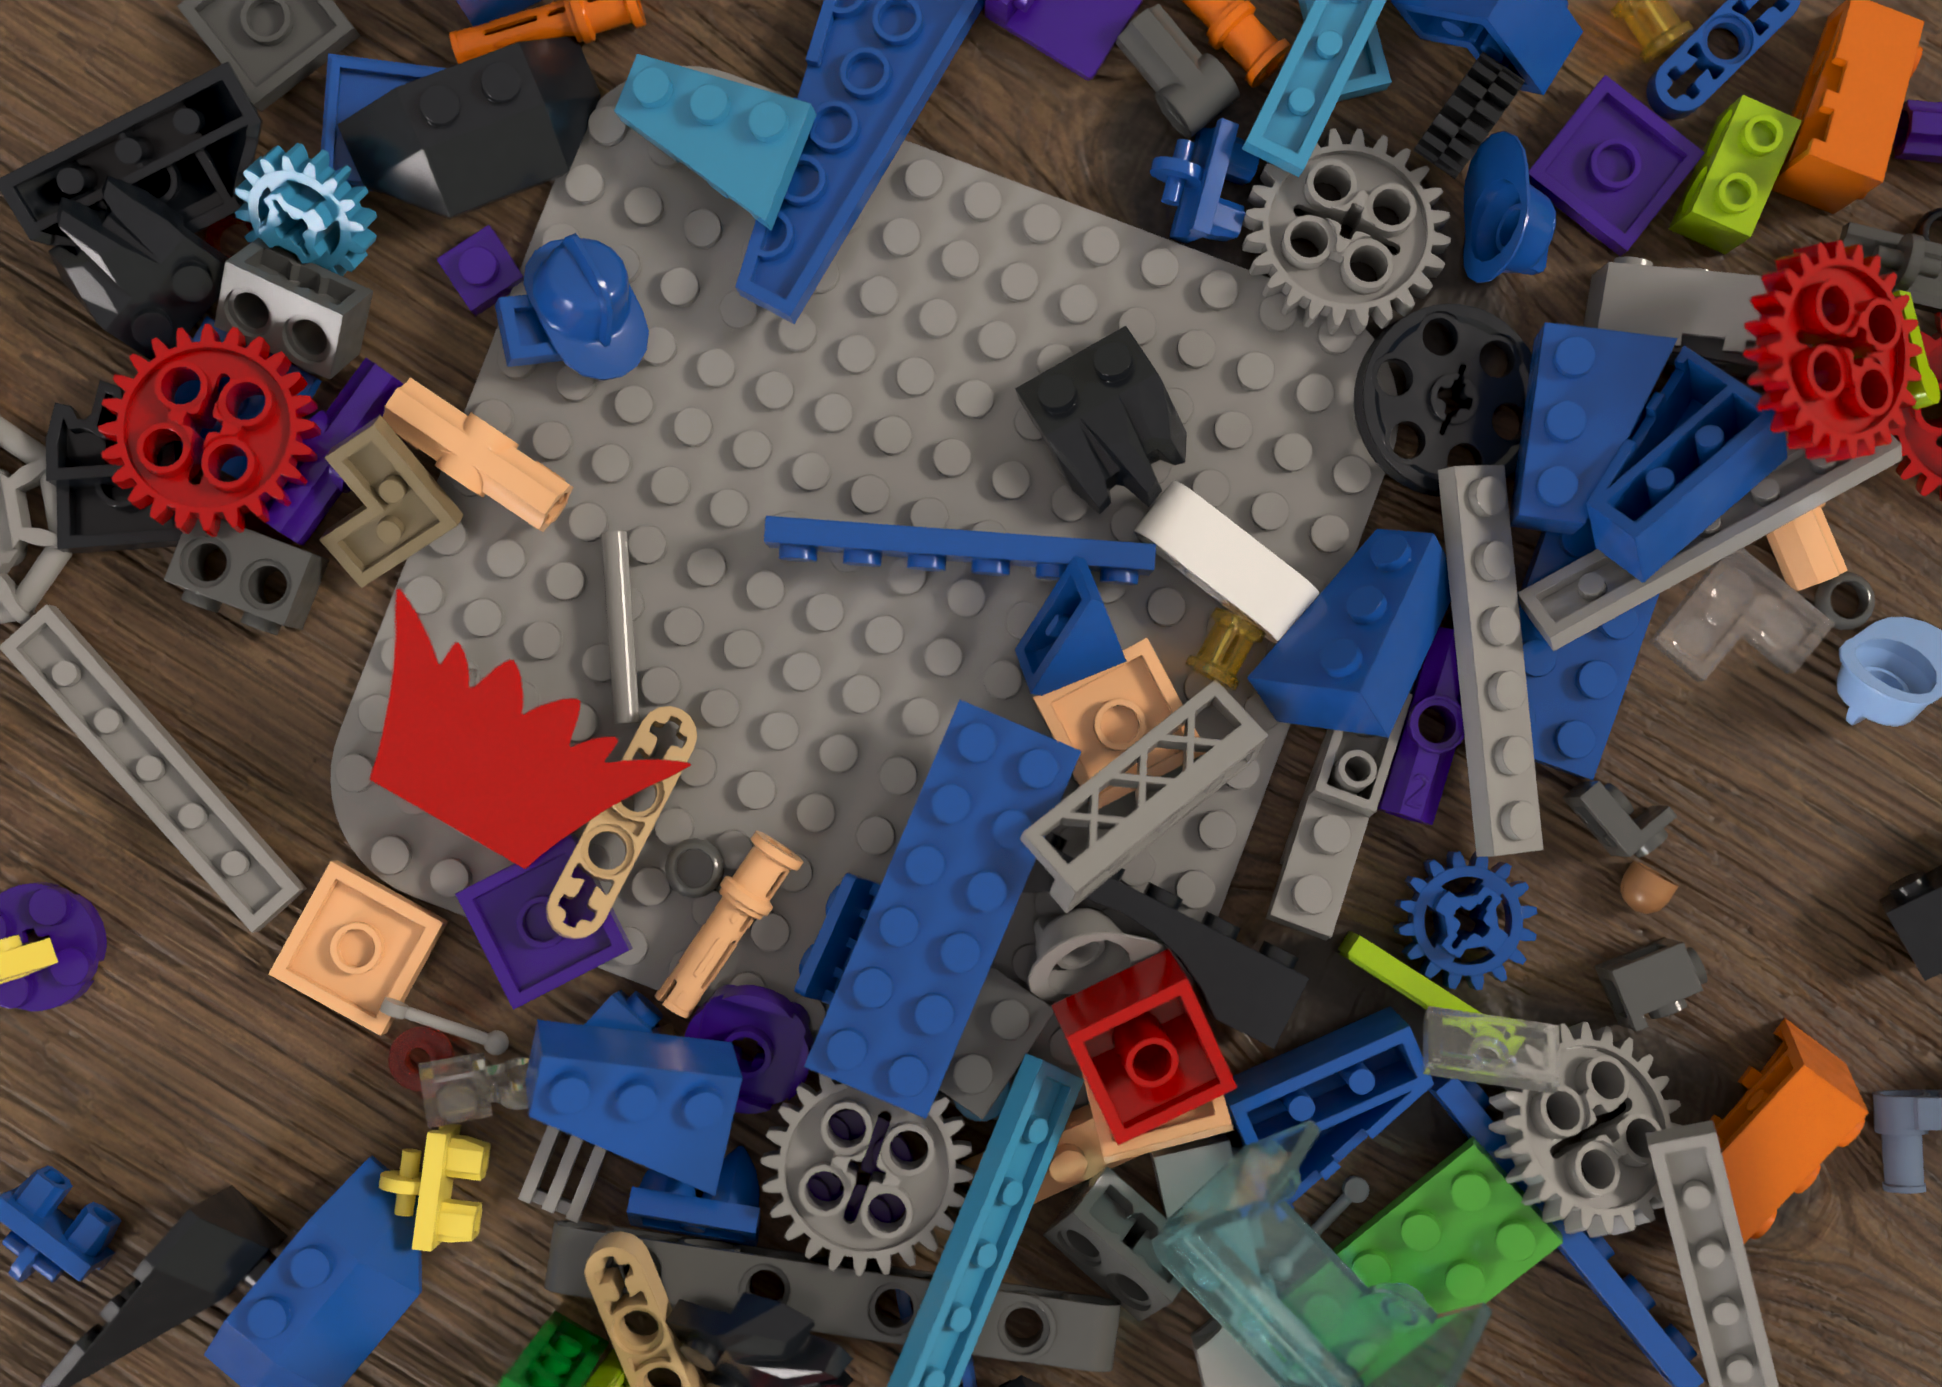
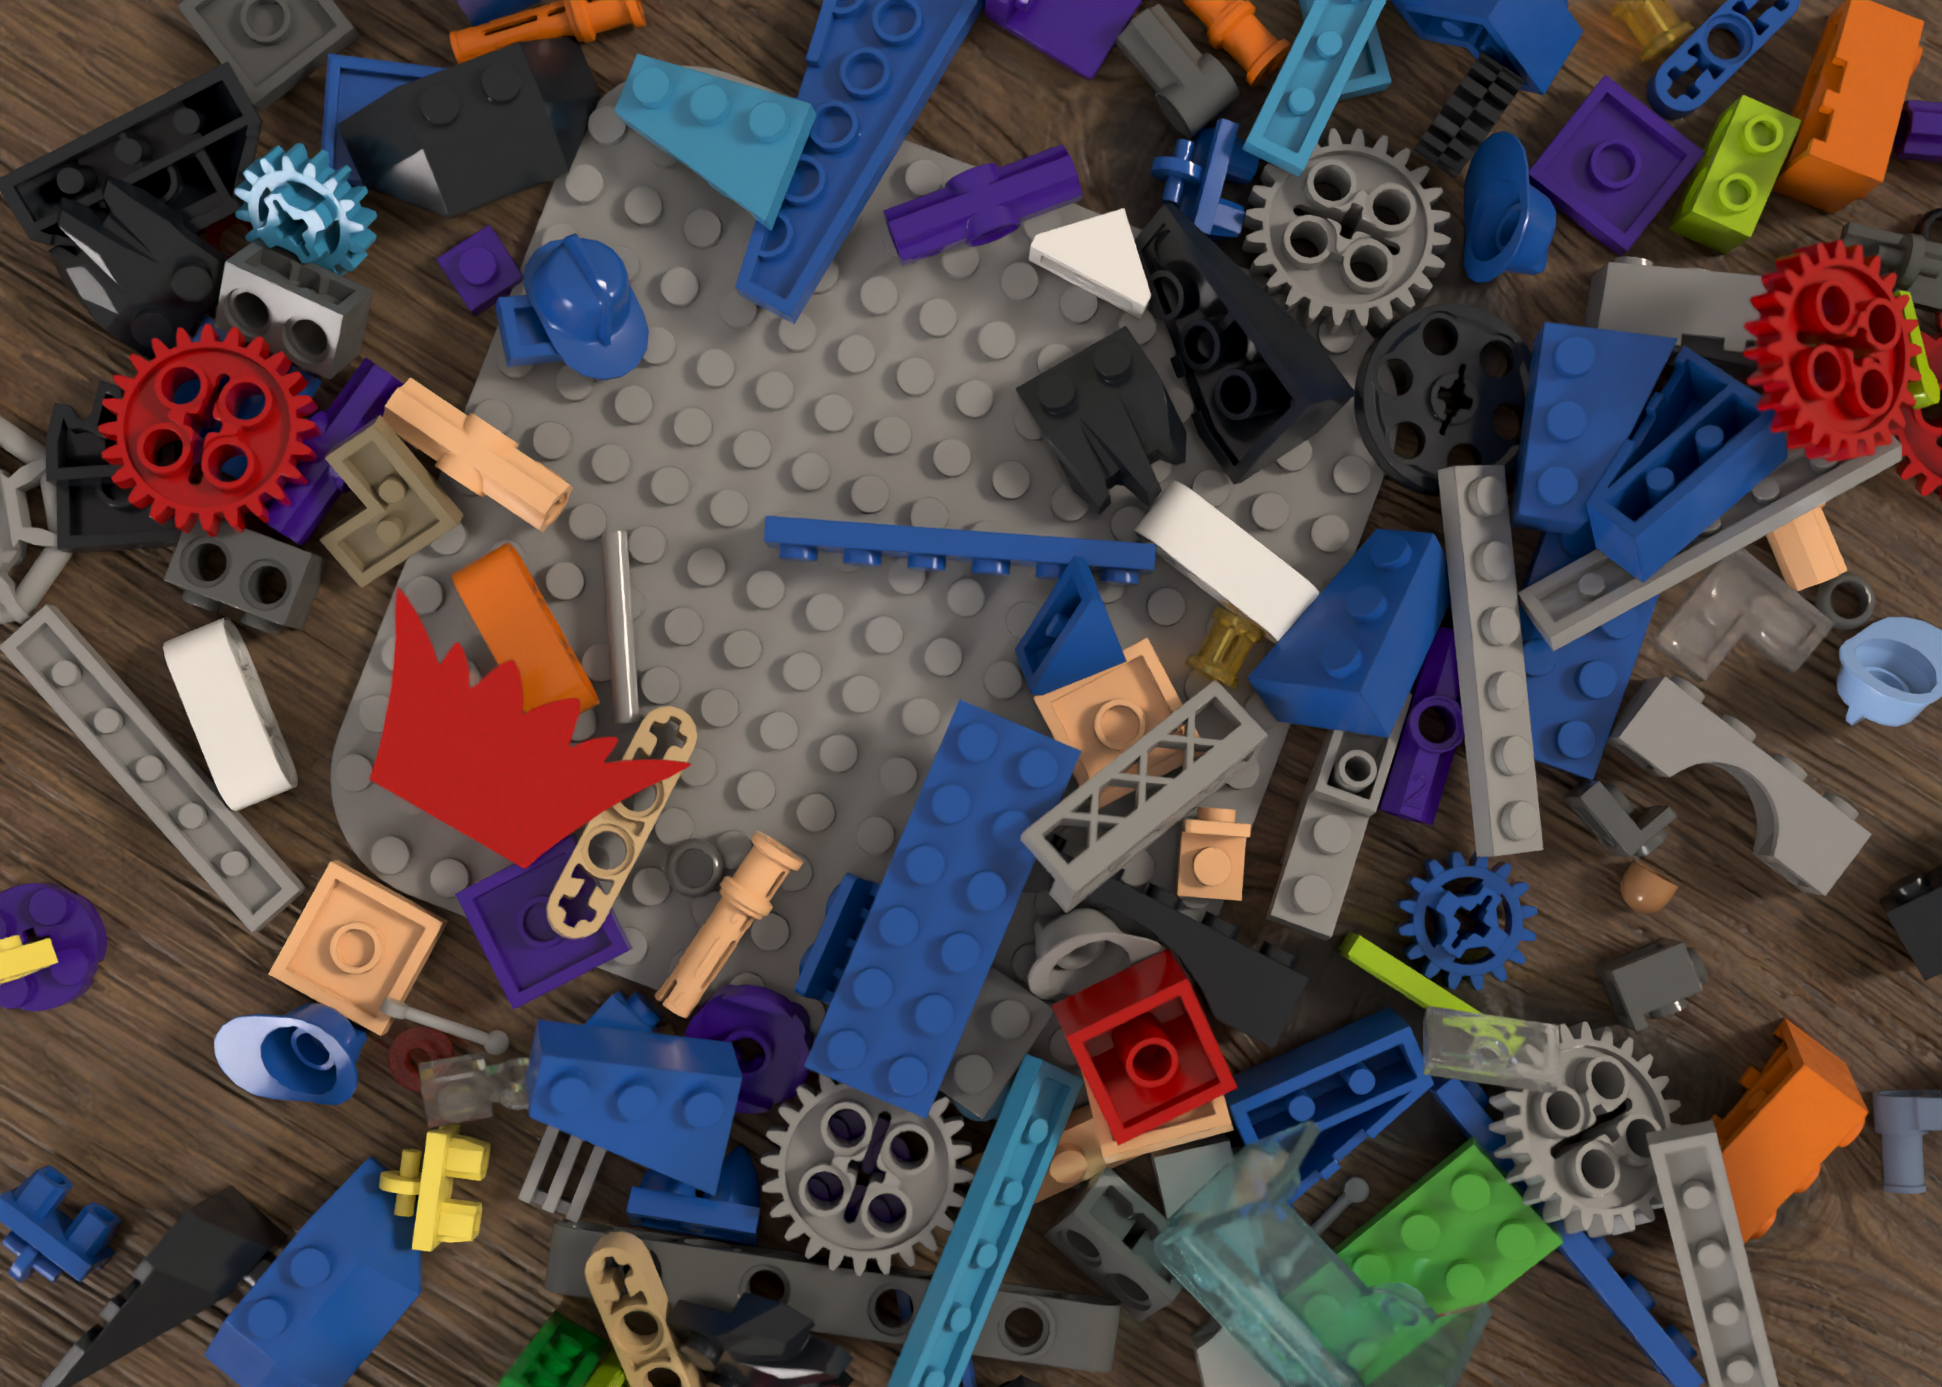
none -> white beam [163,617,298,811]
none -> blue piece [214,1003,367,1105]
none -> orange beam [451,542,600,715]
none -> dark purple piece [883,144,1083,266]
none -> white slope [1029,208,1151,319]
none -> black wedge [1134,203,1356,484]
none -> light nougat bracket [1175,807,1251,901]
none -> light grey arch [1607,675,1872,896]

